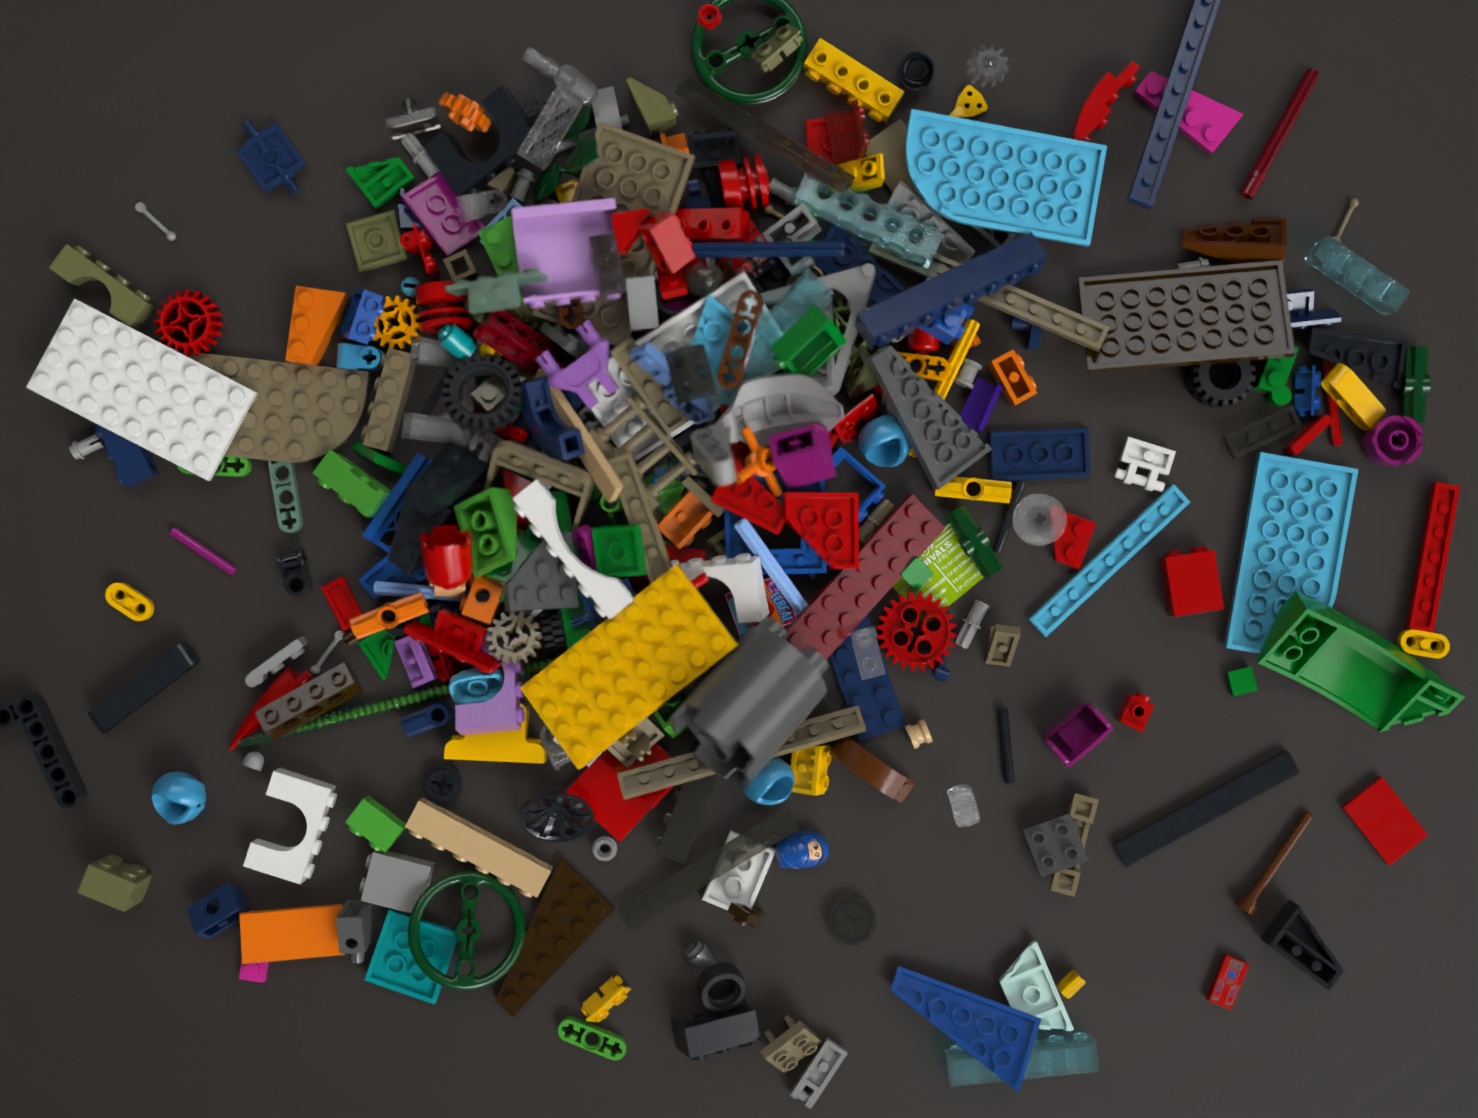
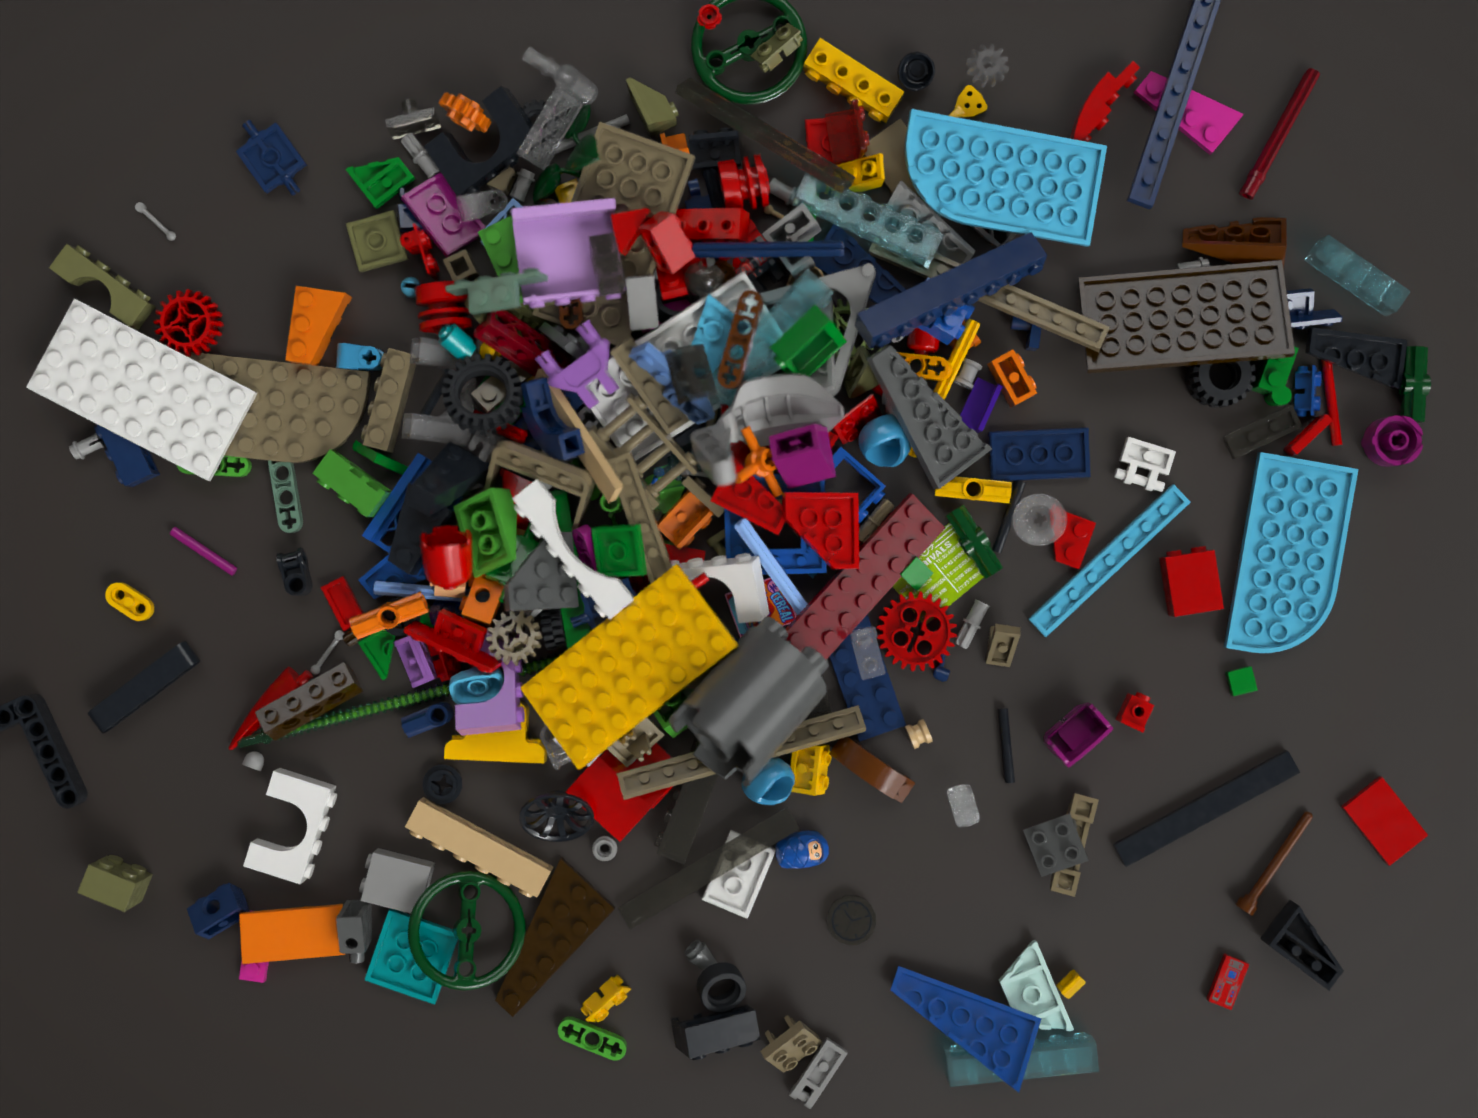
dark azure piece [151,772,207,825] -> none
light grey hinge [245,635,309,688] -> none
blue plate [339,289,384,344] -> none
bright green brick [345,795,407,852] -> none
light orange gear [373,295,420,350] -> none
light grey slope [589,86,623,130] -> none
dark brown plate [727,902,766,928] -> none
green slope [1256,591,1465,732] -> none
yellow beam [1321,363,1386,431] -> none
dark tan hinge [1330,198,1359,247] -> none
yellow plate [1397,629,1450,659] -> none
red plate [1406,482,1461,633] -> none

